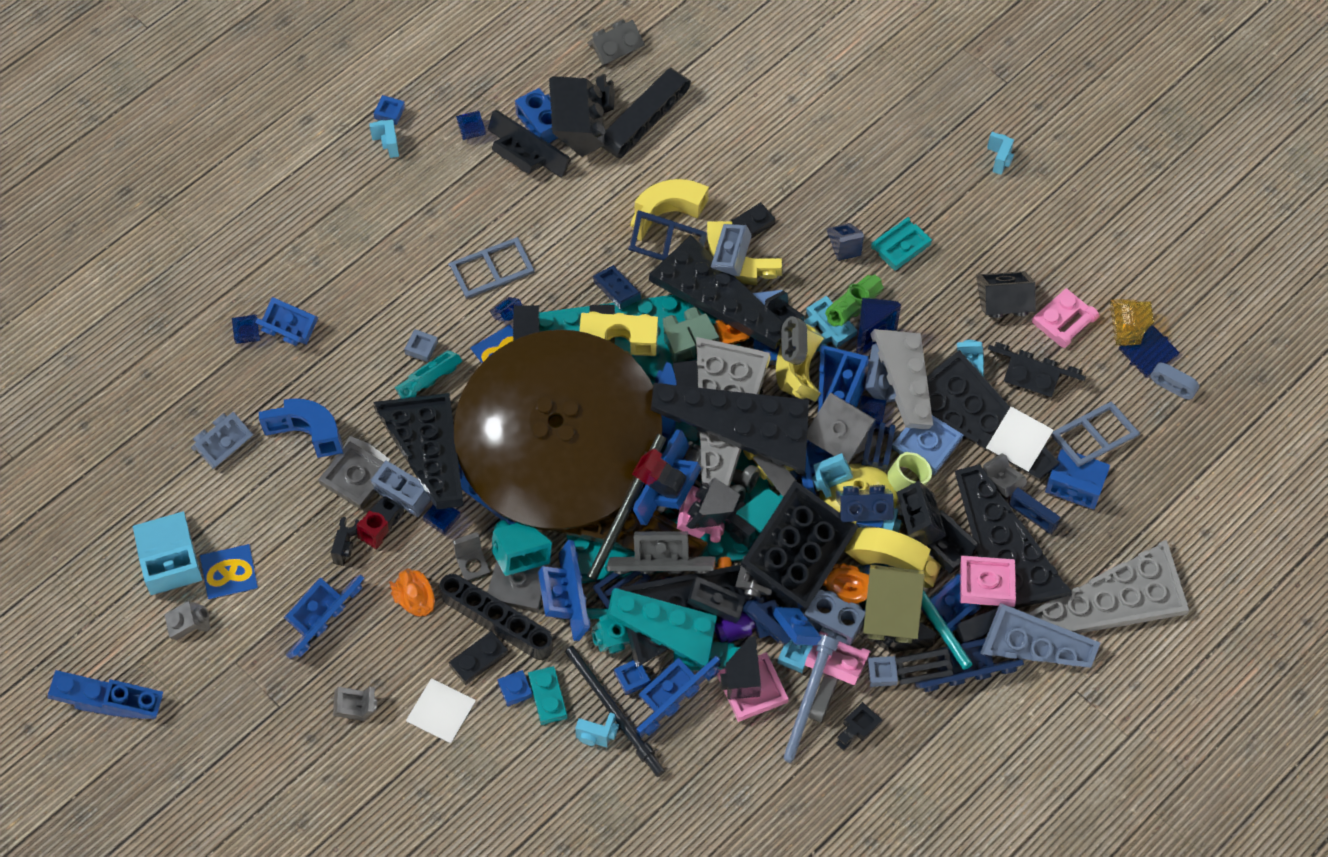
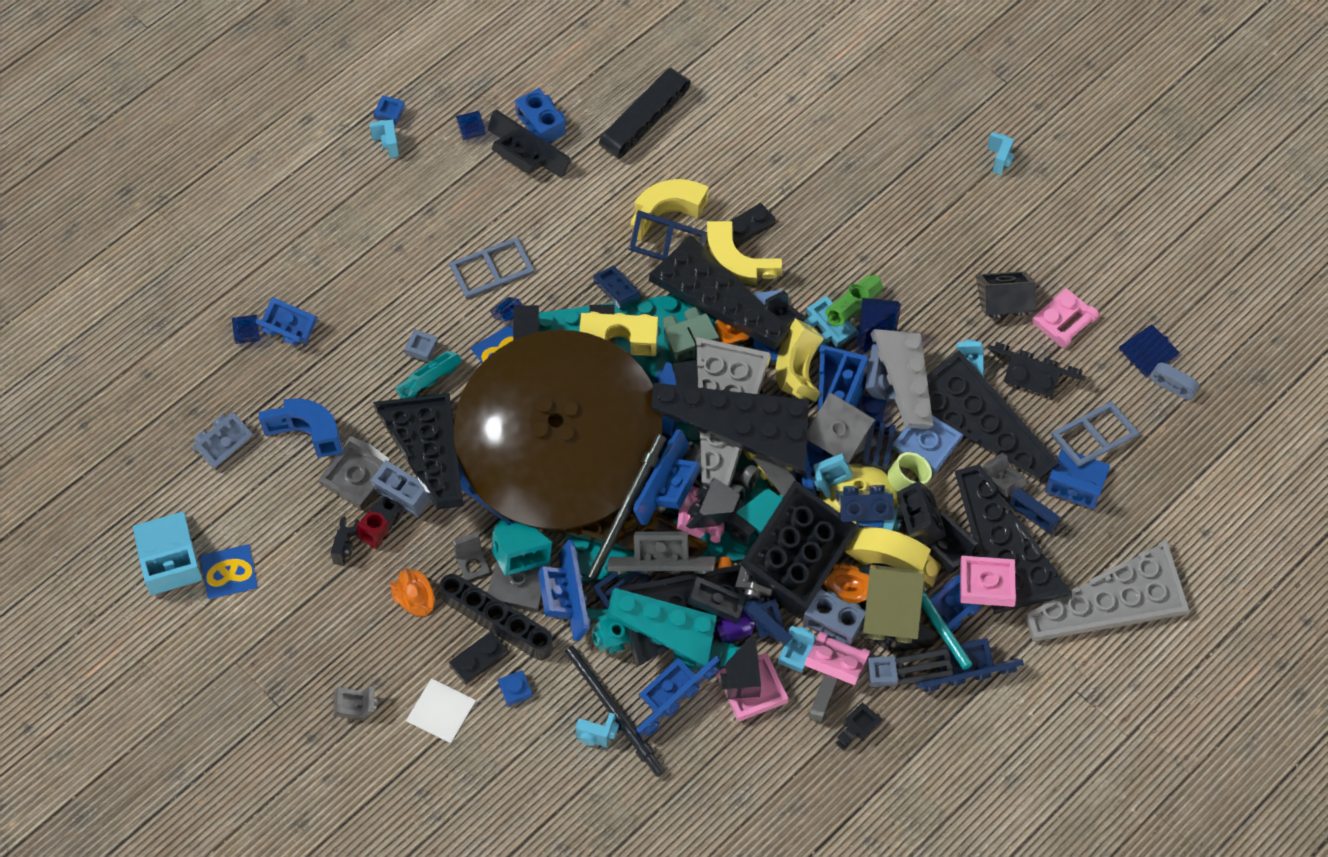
blue slope [48,670,163,719] -> none
flat silver bracket [164,601,211,640] -> none
blue bracket [283,574,365,659] -> none
clear blue plate [423,505,461,535] -> none
teal plate [528,666,567,725] -> none
black slope [549,76,605,157] -> none
dark grey bracket [587,19,645,66] -> none
black plate [596,74,615,113] -> none
blue plate [614,660,650,695] -> none
leg [632,448,686,499] -> none
sand blue slope [711,224,751,276] -> none
blue plate [773,607,821,646] -> none
dark grey beam [781,316,808,365] -> none
sand blue piece [784,634,839,763] -> none
dark blue slope [827,223,864,261] -> none
teal plate [871,217,932,271] -> none
black slope [954,608,998,643] -> none
sand blue wing [981,603,1101,668] -> none
white sticker [986,407,1053,472] -> none
clear yellow slope [1110,299,1154,346] -> none

